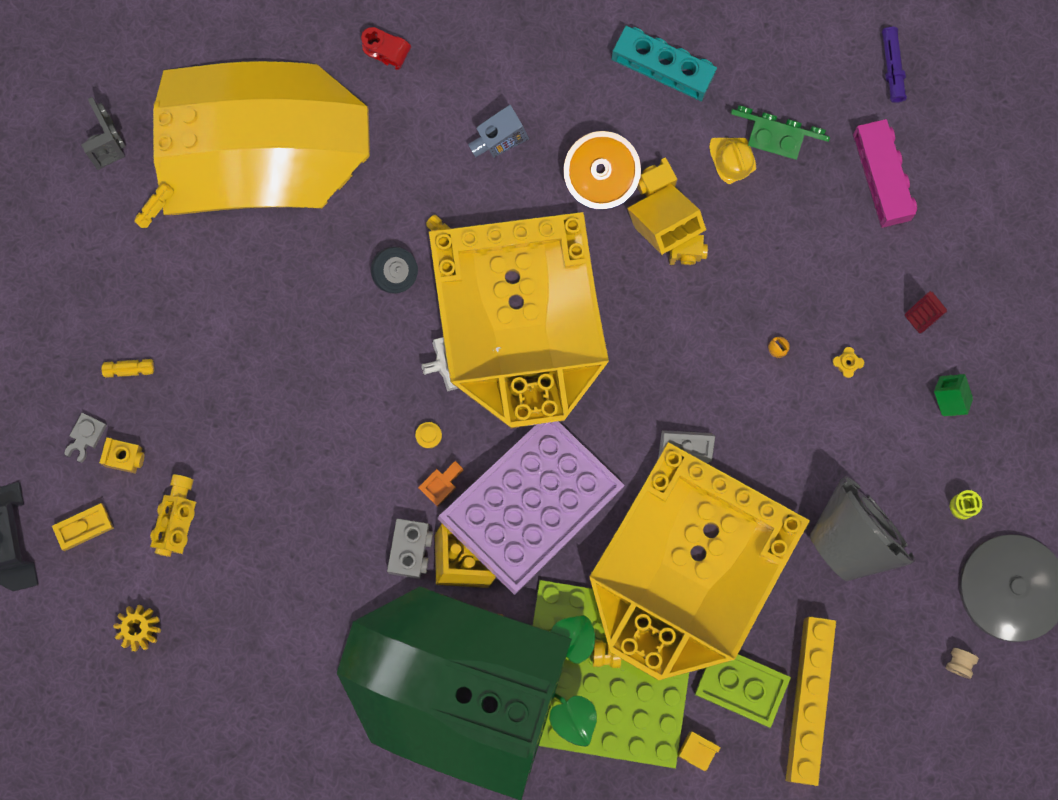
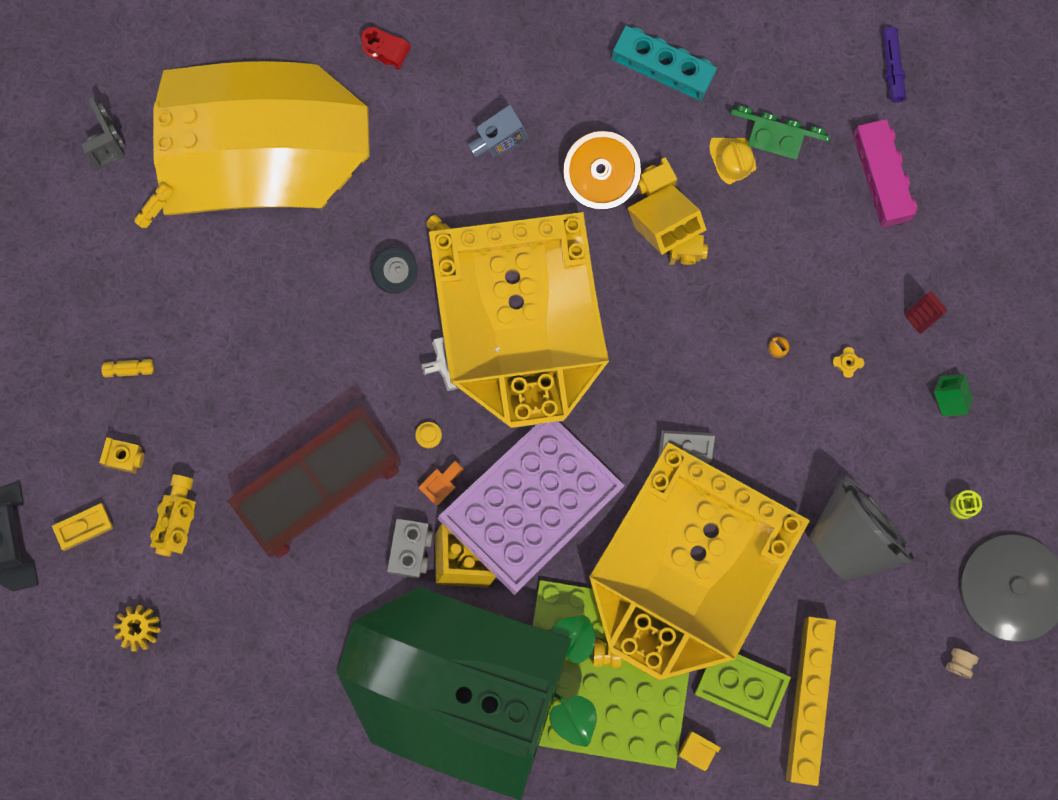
light grey plate [65,413,107,463] -> none
none -> windscreen [227,405,401,559]

